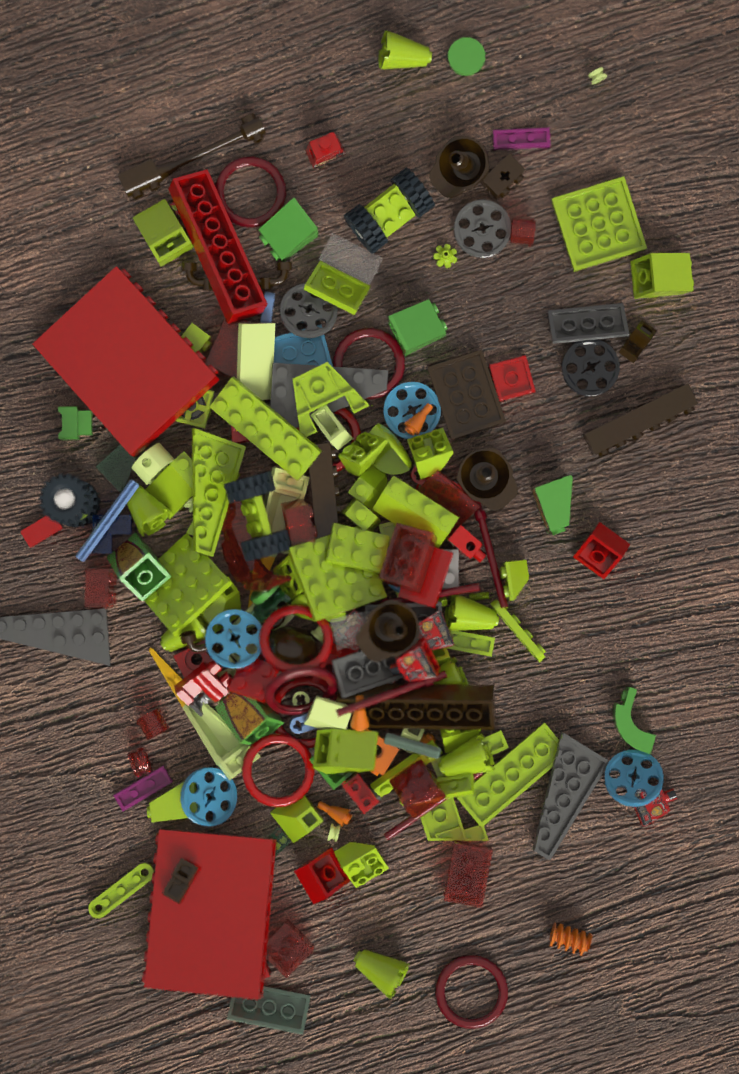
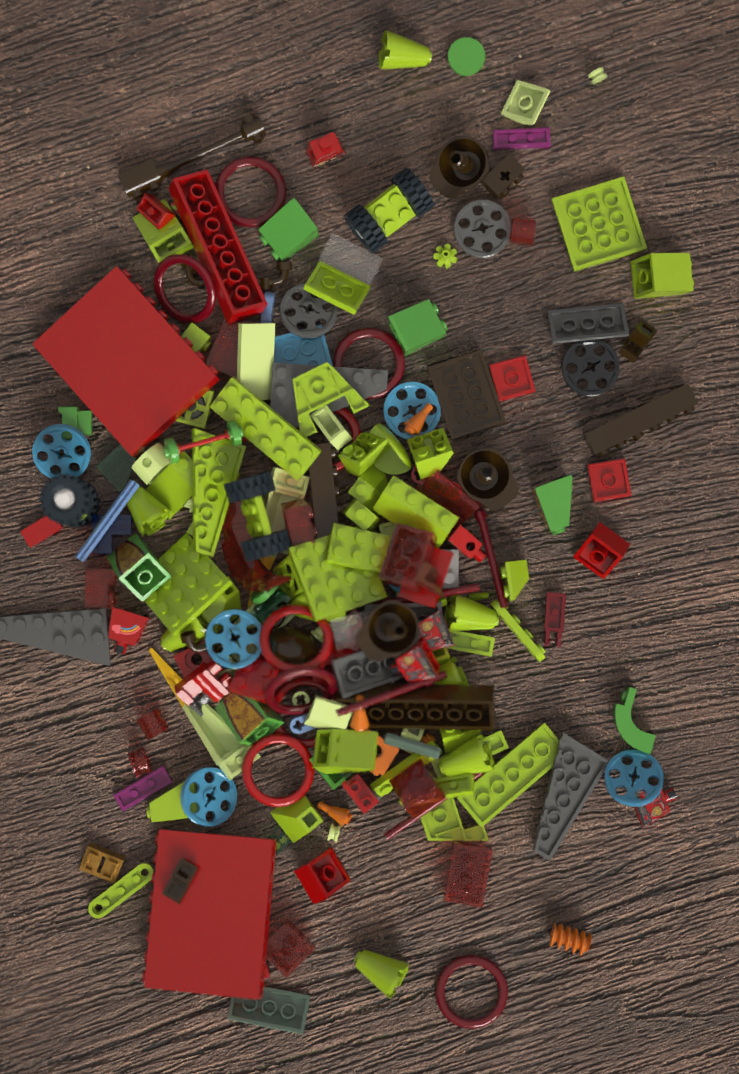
lime slope [334,842,389,888] -> none
none -> dark azure wedge [32,424,91,478]
none -> pearl gold piece [79,842,126,884]
none -> red torso [108,607,150,655]
none -> red slope [136,193,175,230]
none -> dark red wedge [154,254,217,324]
none -> bright green axle [162,420,243,464]
none -> copper panel [415,562,445,598]
none -> yellowish green slope [501,80,550,125]
none -> dark red hinge [544,592,566,647]
none -> red tile [587,458,632,502]

